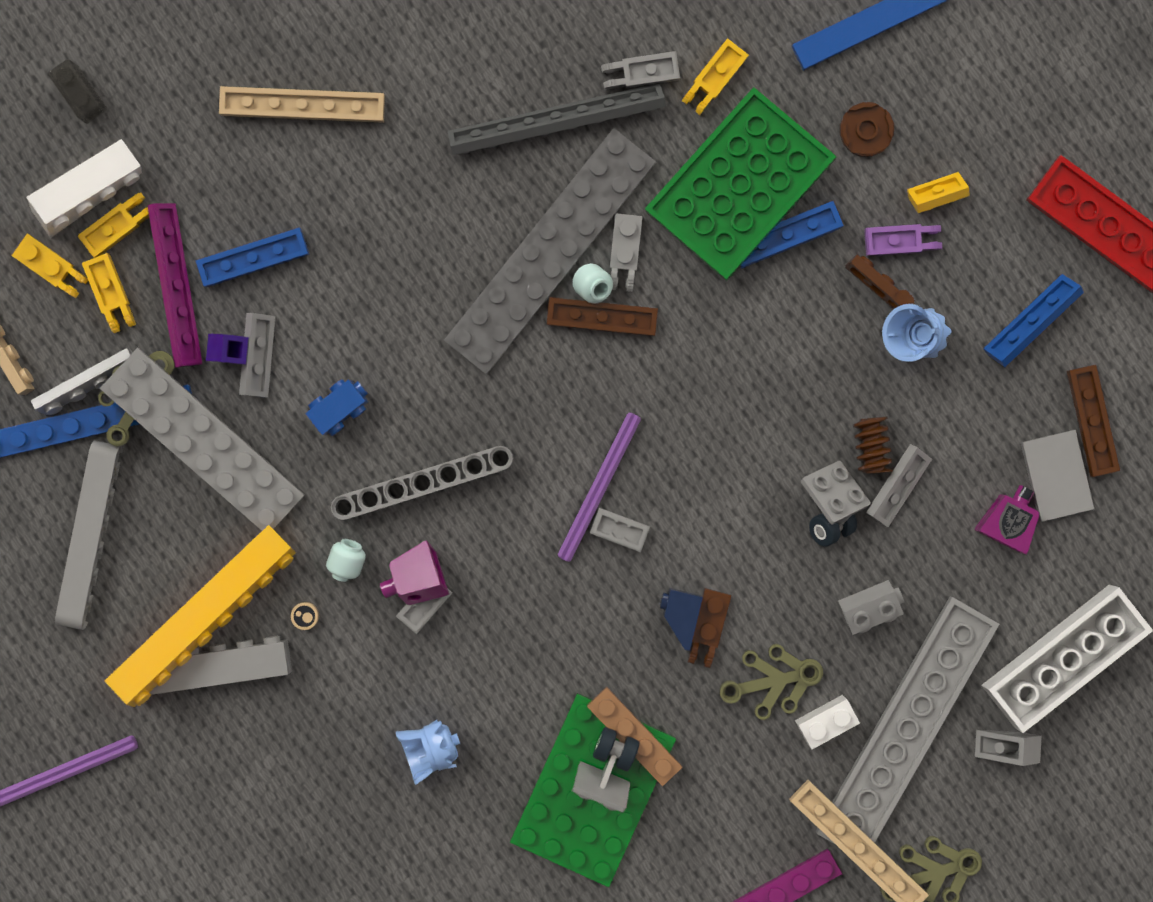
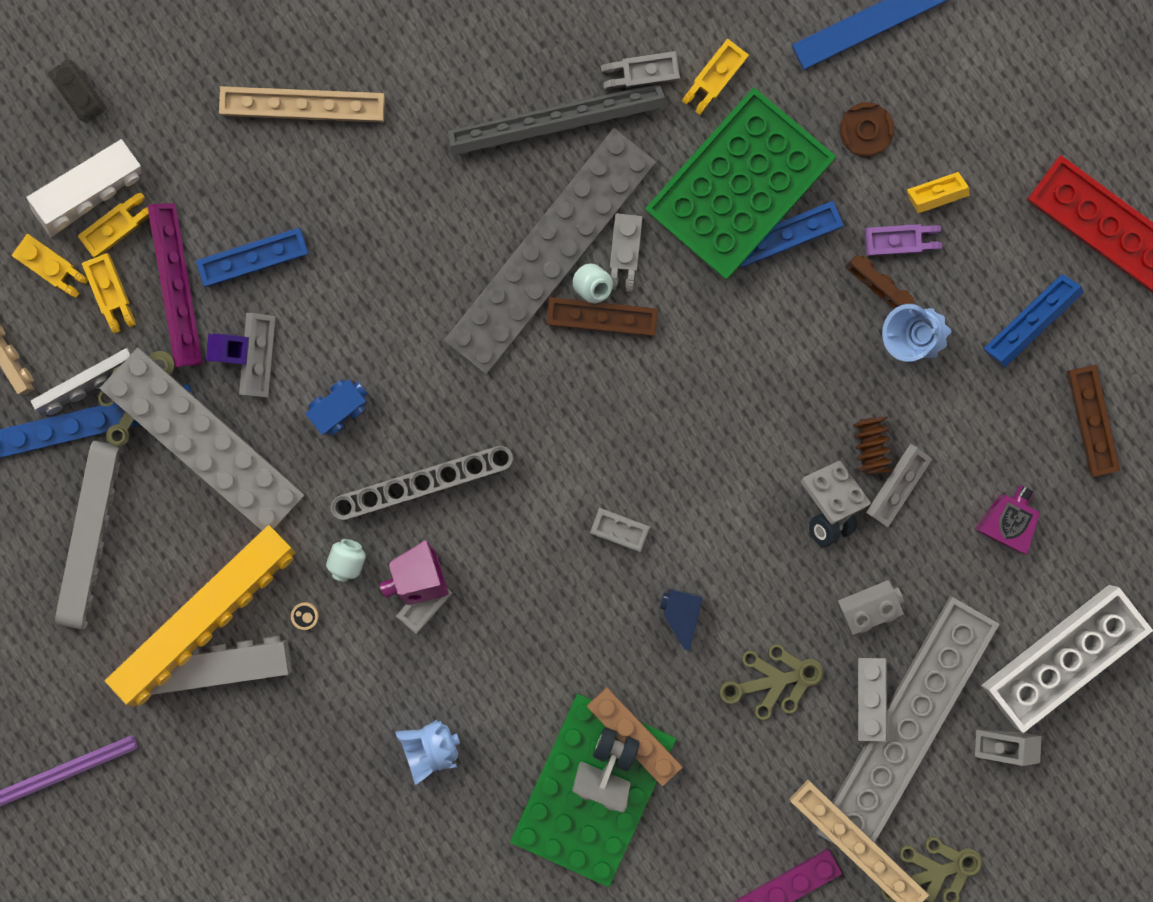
medium lavender axle [558,413,641,562] -> none
reddish brown hinge [688,588,732,668] -> none
white brick [795,695,860,749] -> none
light grey tile [1021,430,1094,522] -> none
none -> light grey plate [858,658,887,742]

